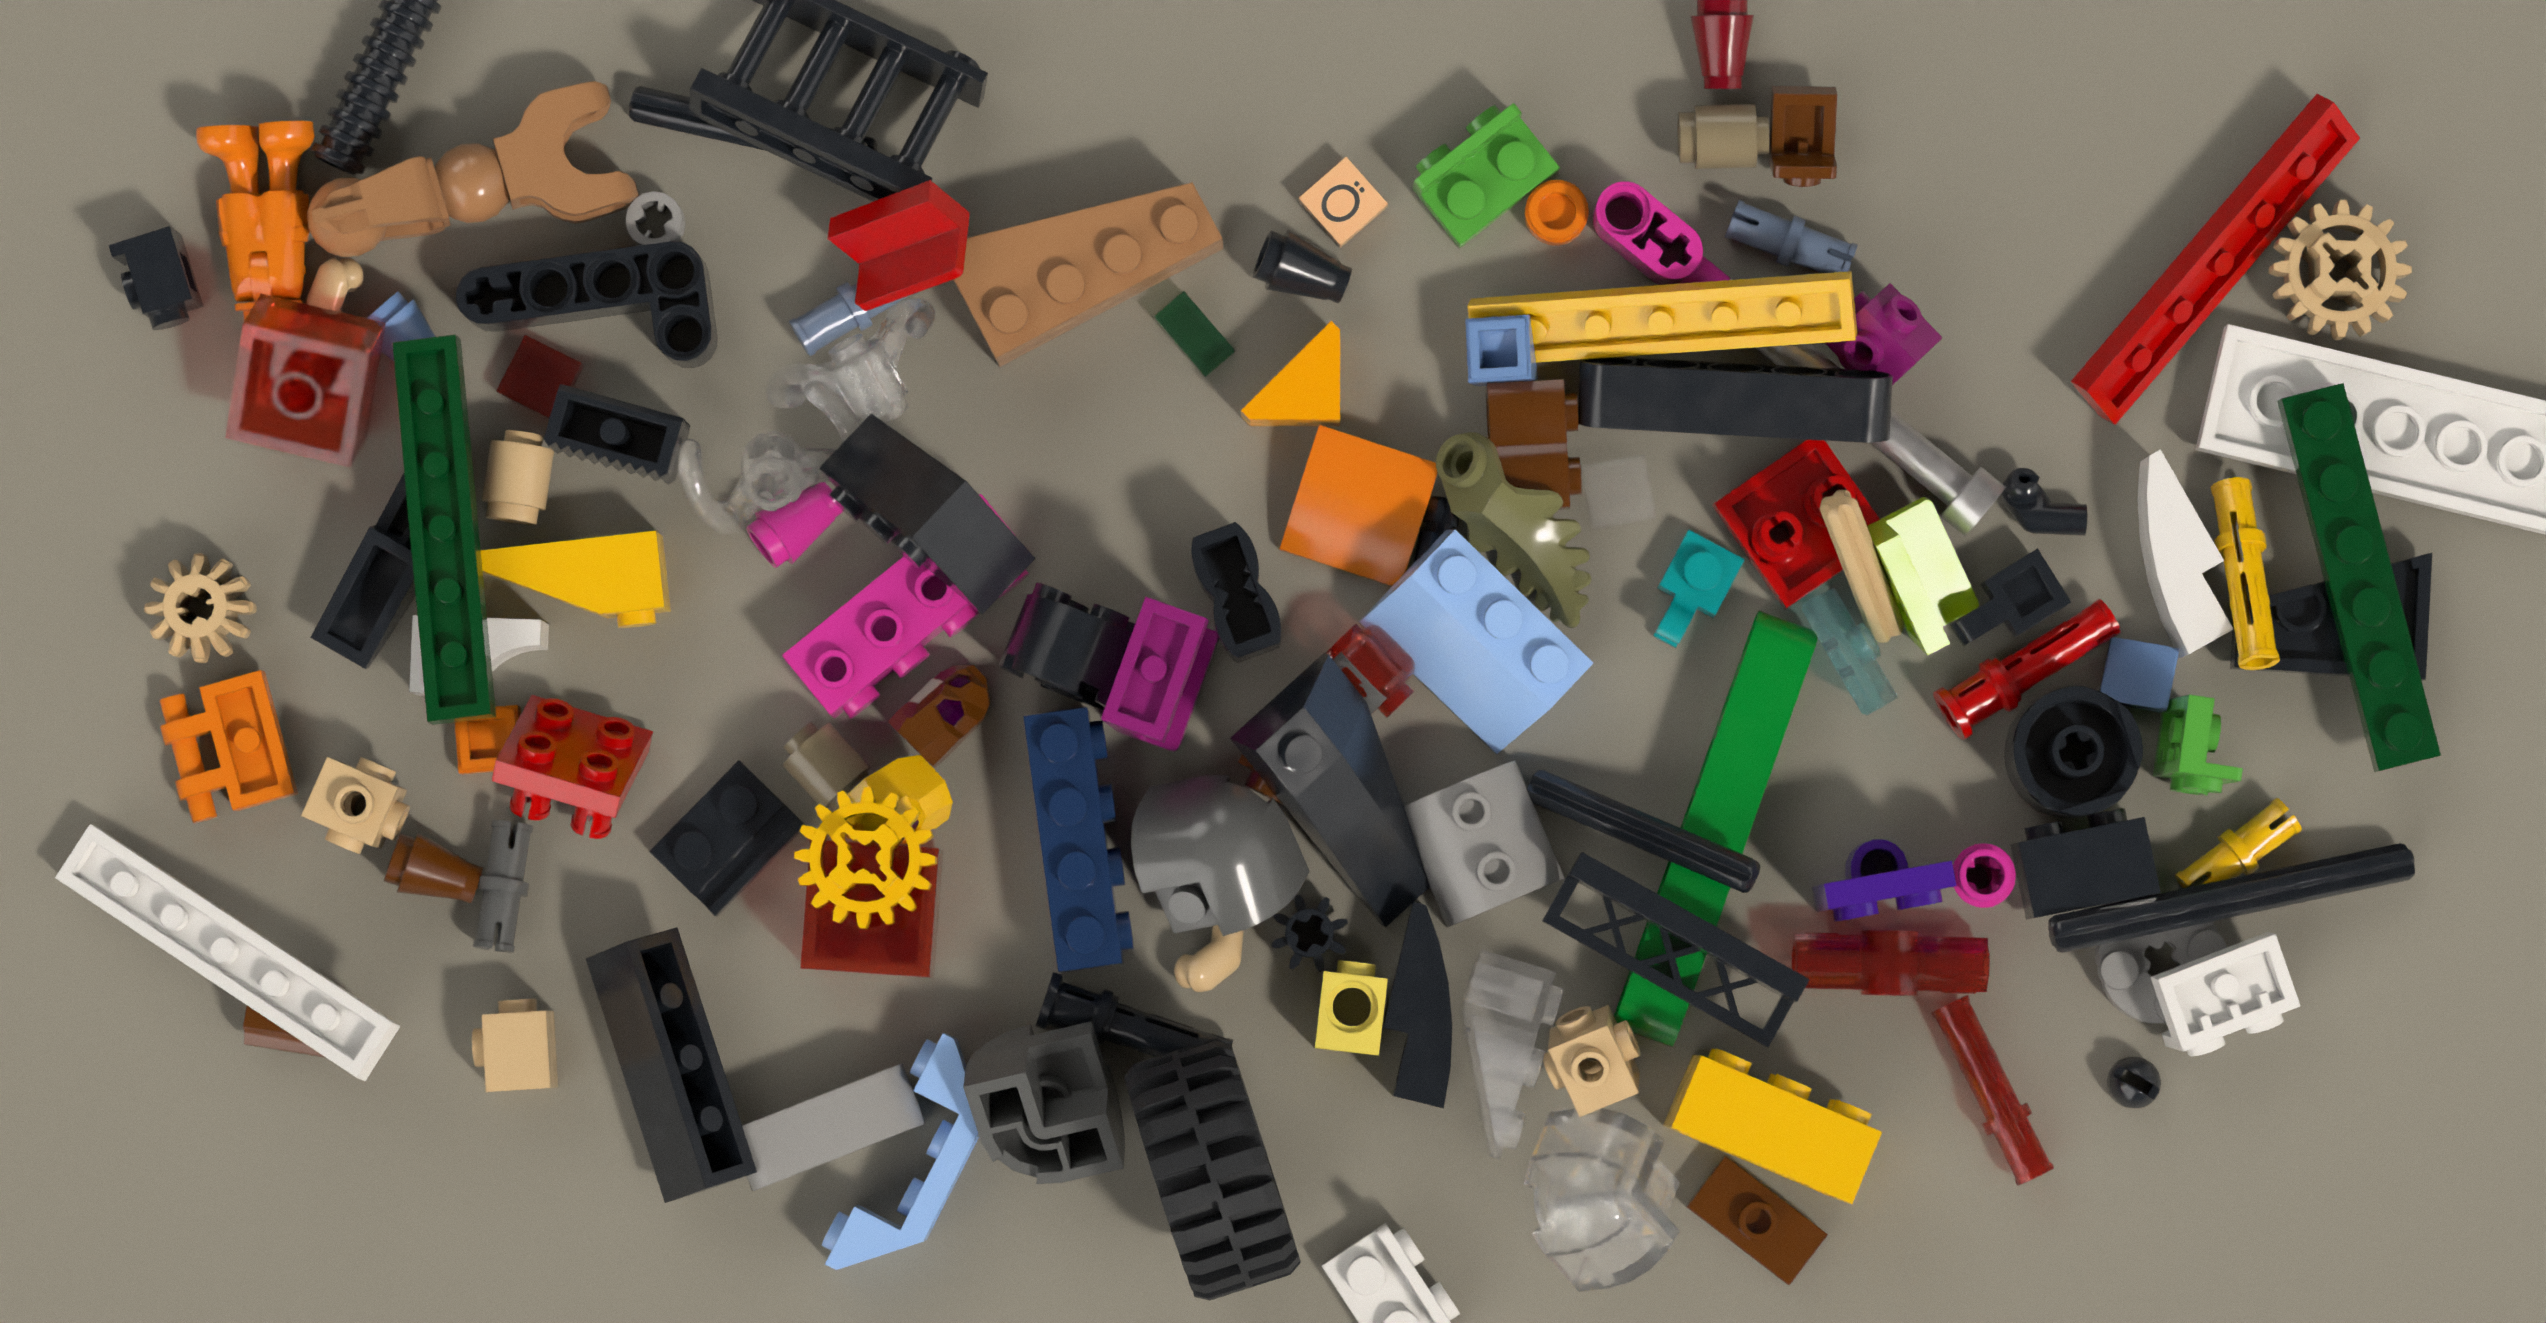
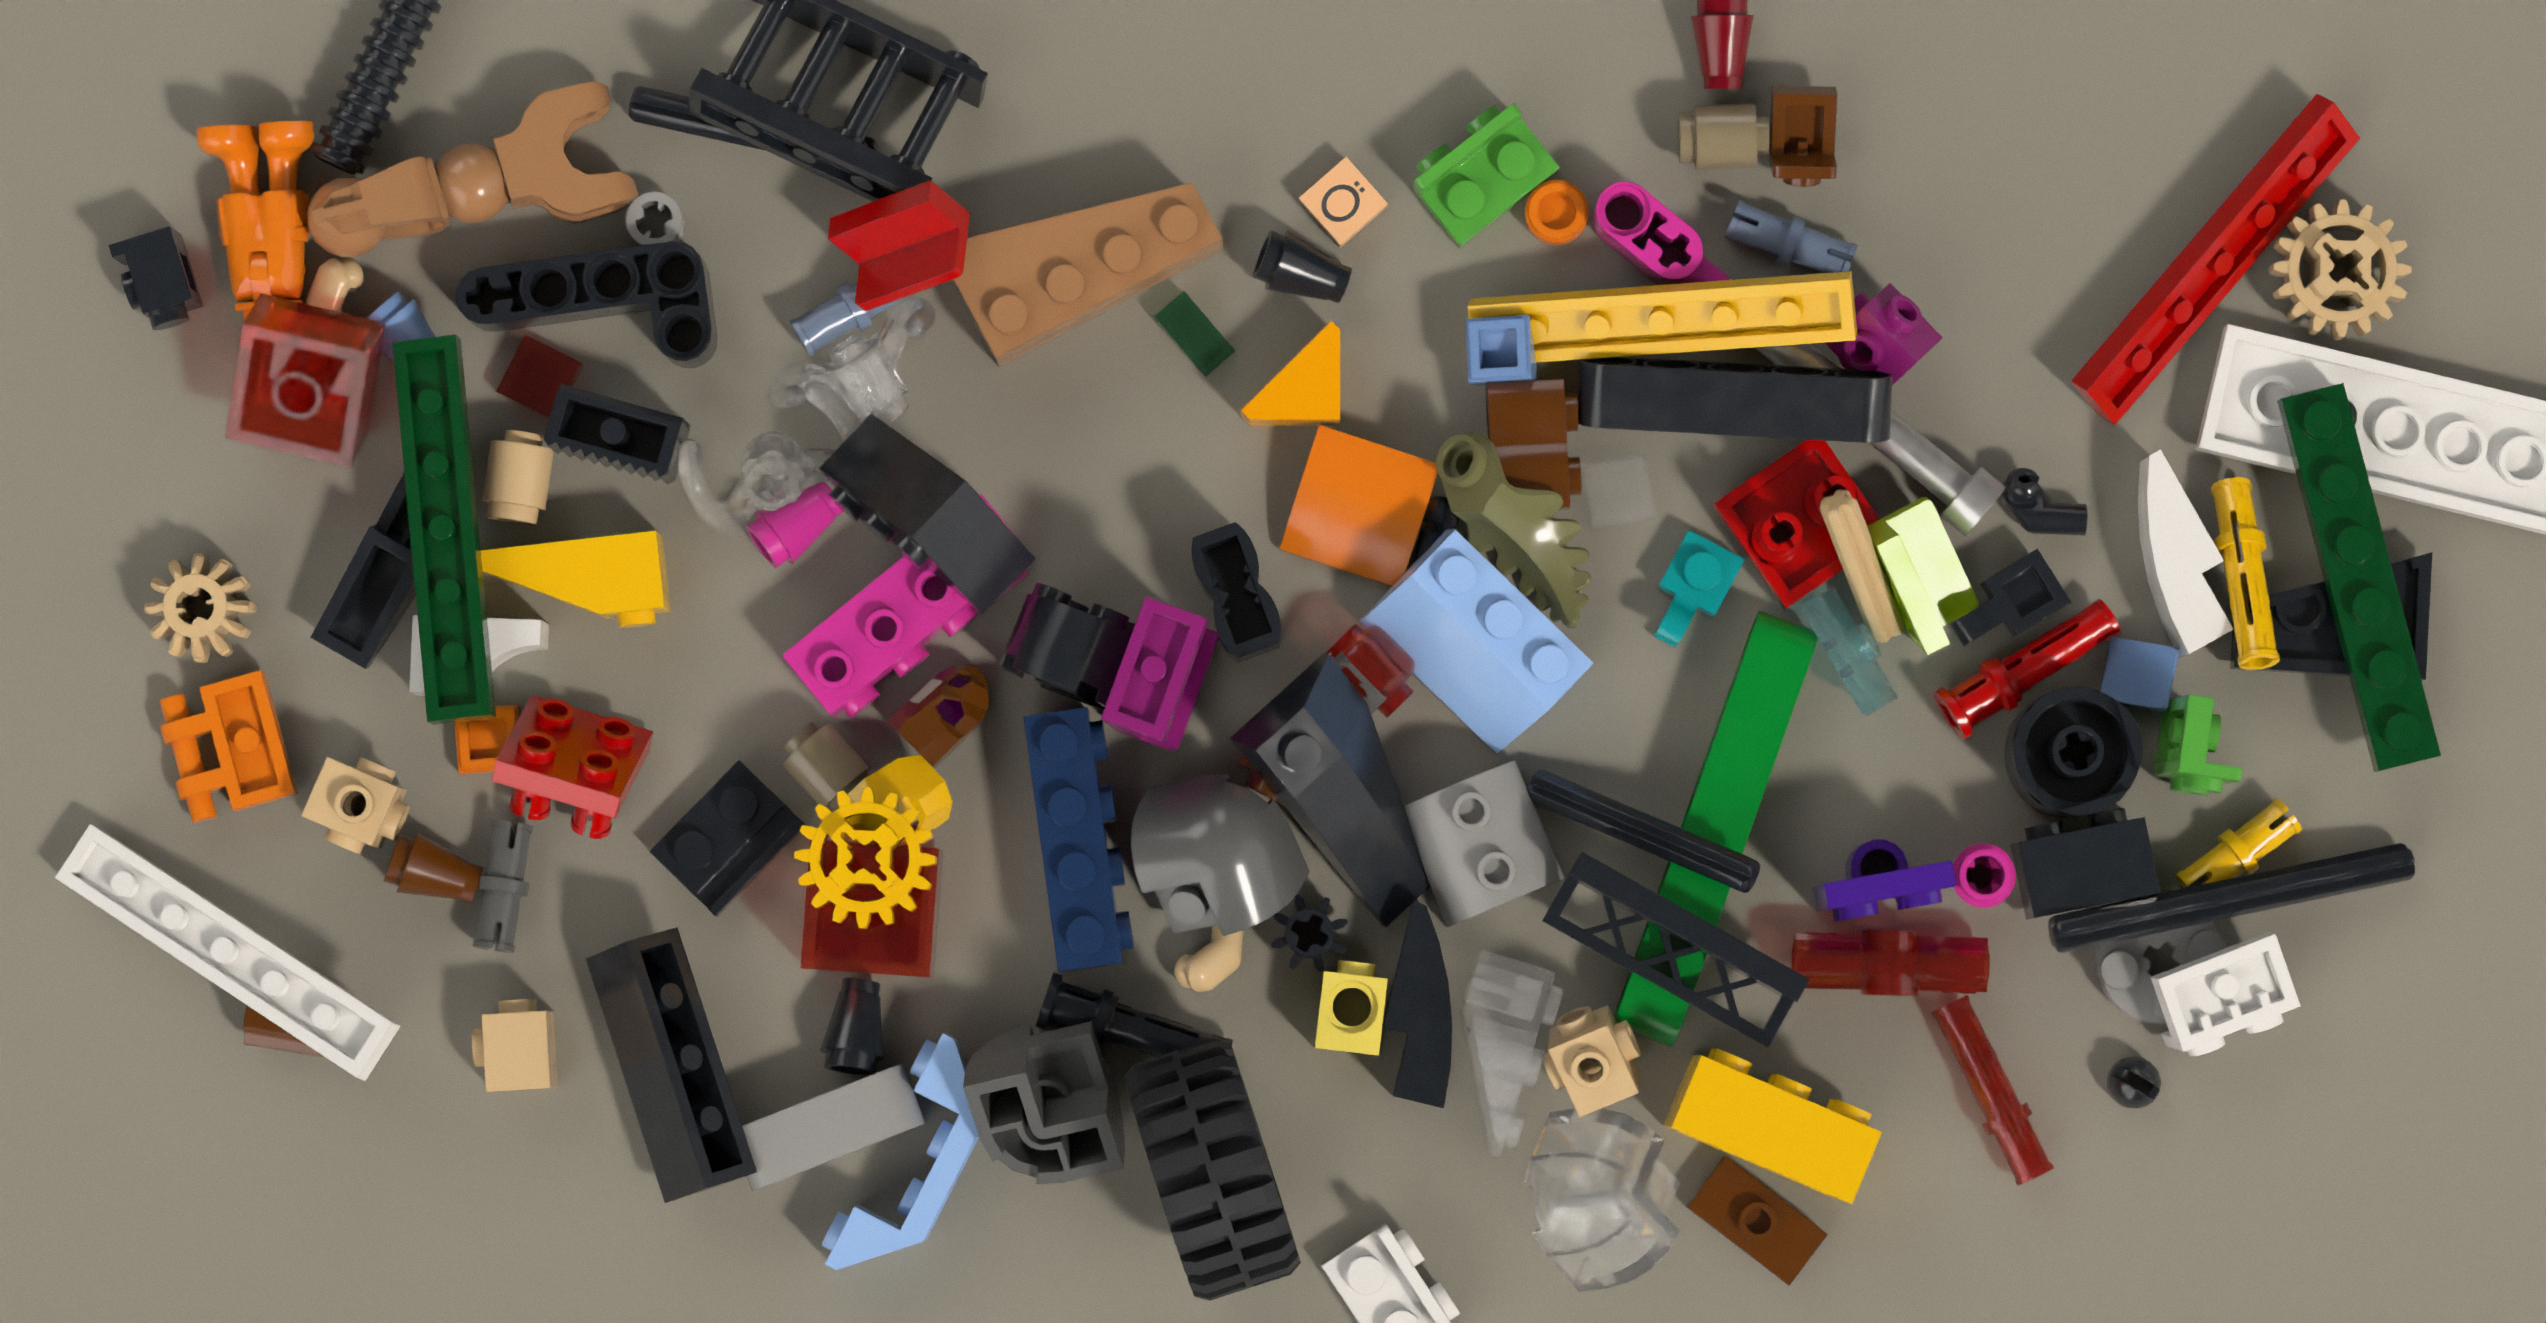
none -> black cone [820,978,883,1075]

